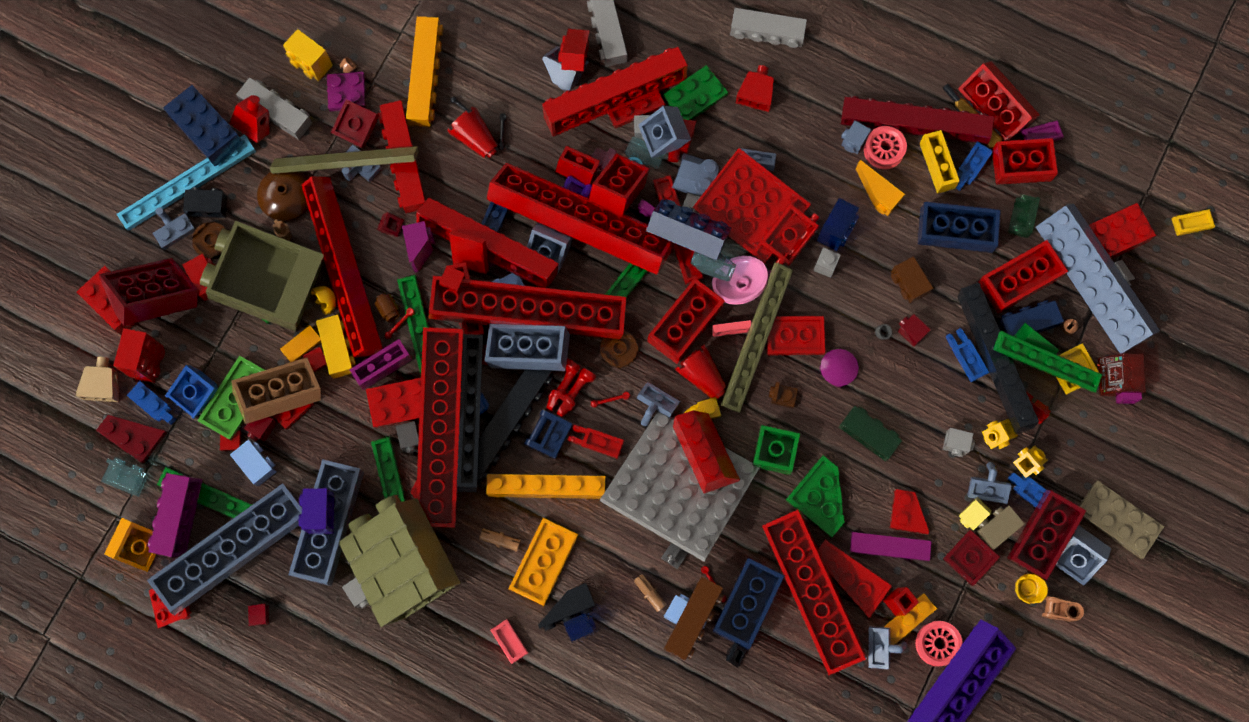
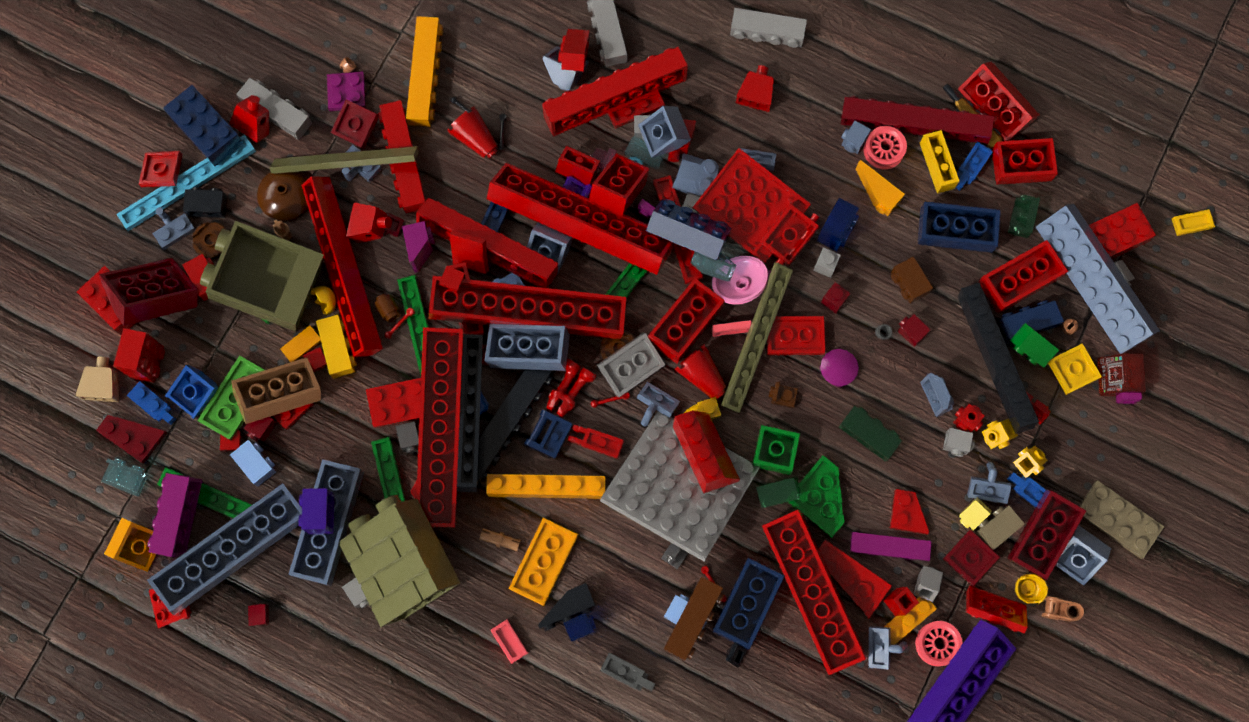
yellow brick [283,29,333,82] -> none
magenta brick [350,339,412,390] -> none
medium nougat axle [634,574,667,612] -> none
green plate [662,65,728,120] -> none
blue hinge [946,328,989,382] -> none
green tile [993,331,1103,393] -> none
magenta tile [1021,120,1064,142] -> none
none -> red tile [139,151,183,187]
none -> red torso [346,203,392,243]
none -> light grey plate [597,333,665,397]
none -> dark grey hinge [600,653,656,691]
none -> clear green hinge [756,476,802,508]
none -> dark red brick [821,282,850,314]
none -> light grey brick [914,566,943,602]
none -> sand blue slope [920,373,954,417]
none -> red brick [953,404,985,433]
none -> red plate [966,585,1028,634]

